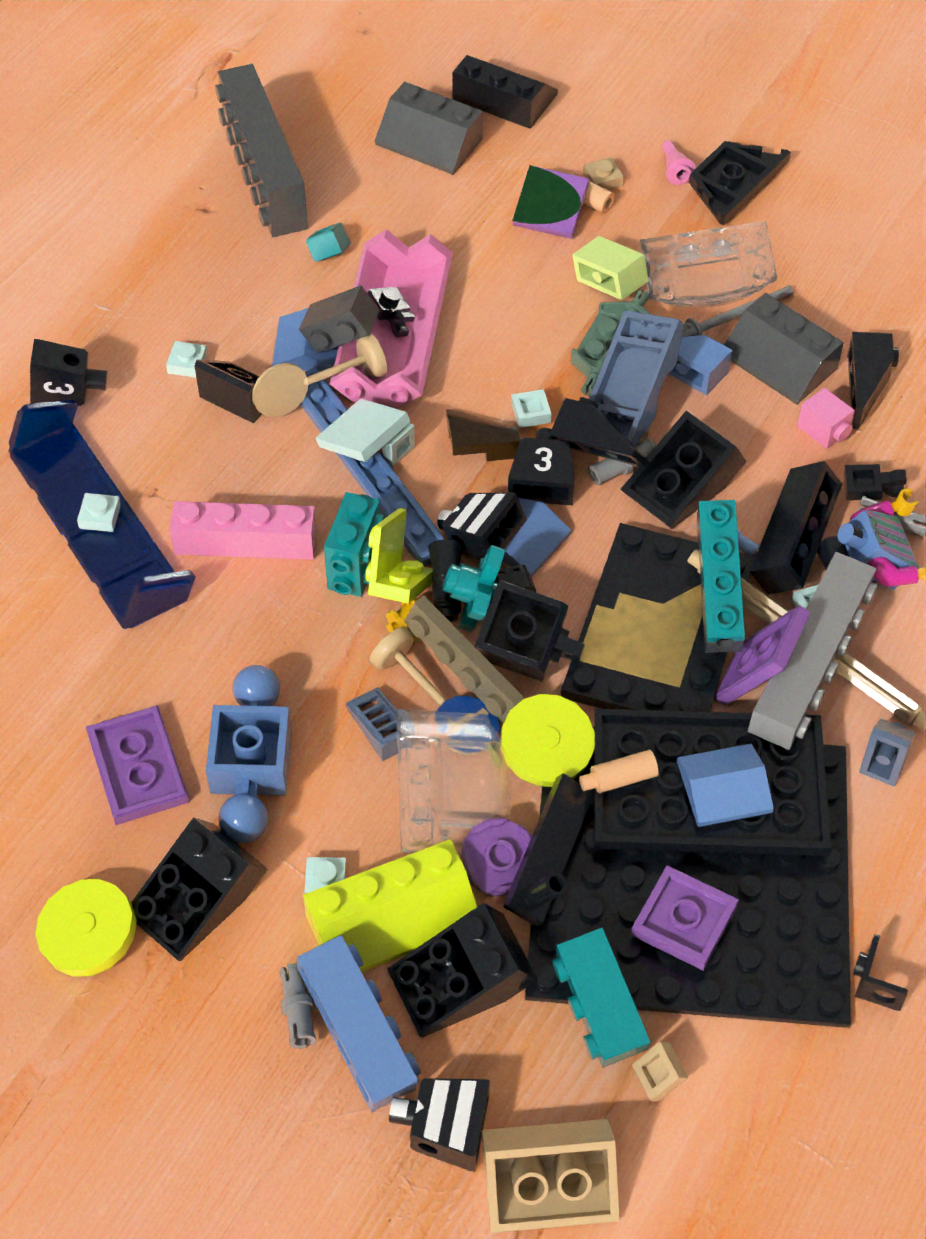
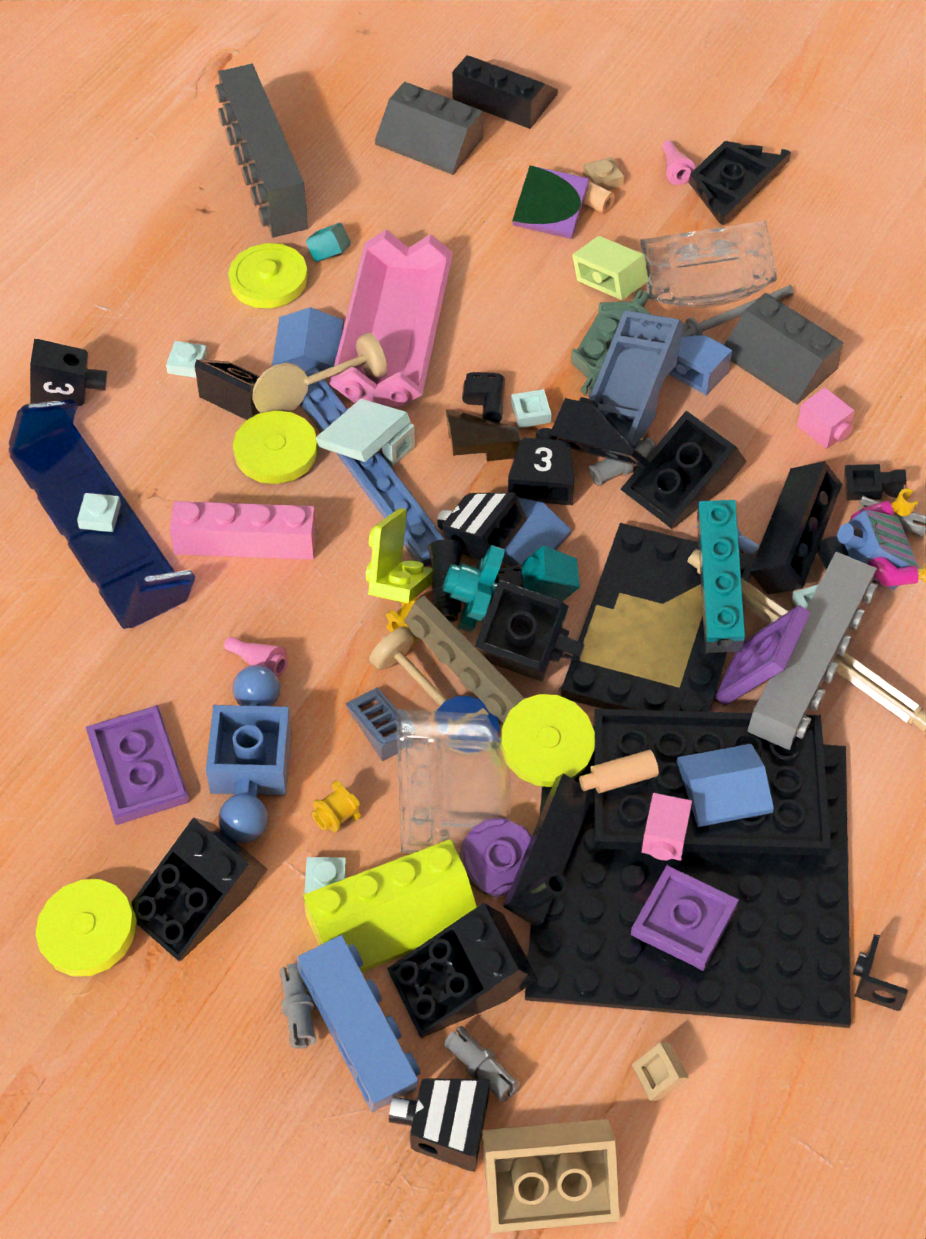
dark grey brick [299,286,380,353] -> none
teal brick [324,492,385,597] -> none
black plate [368,287,415,337] -> none
teal brick [552,928,651,1068] -> none
black slope [847,332,899,429] -> none
sand blue slope [859,718,916,787] -> none
none -> bright pink cone [224,637,288,677]
none -> neon yellow wheel [228,243,308,309]
none -> neon yellow wheel [233,410,318,484]
none -> yellow brick [312,780,361,832]
none -> light grey pin [444,1026,520,1103]
none -> black piece [462,372,505,422]
none -> teal brick [521,545,580,602]
none -> bright pink brick [642,793,692,861]

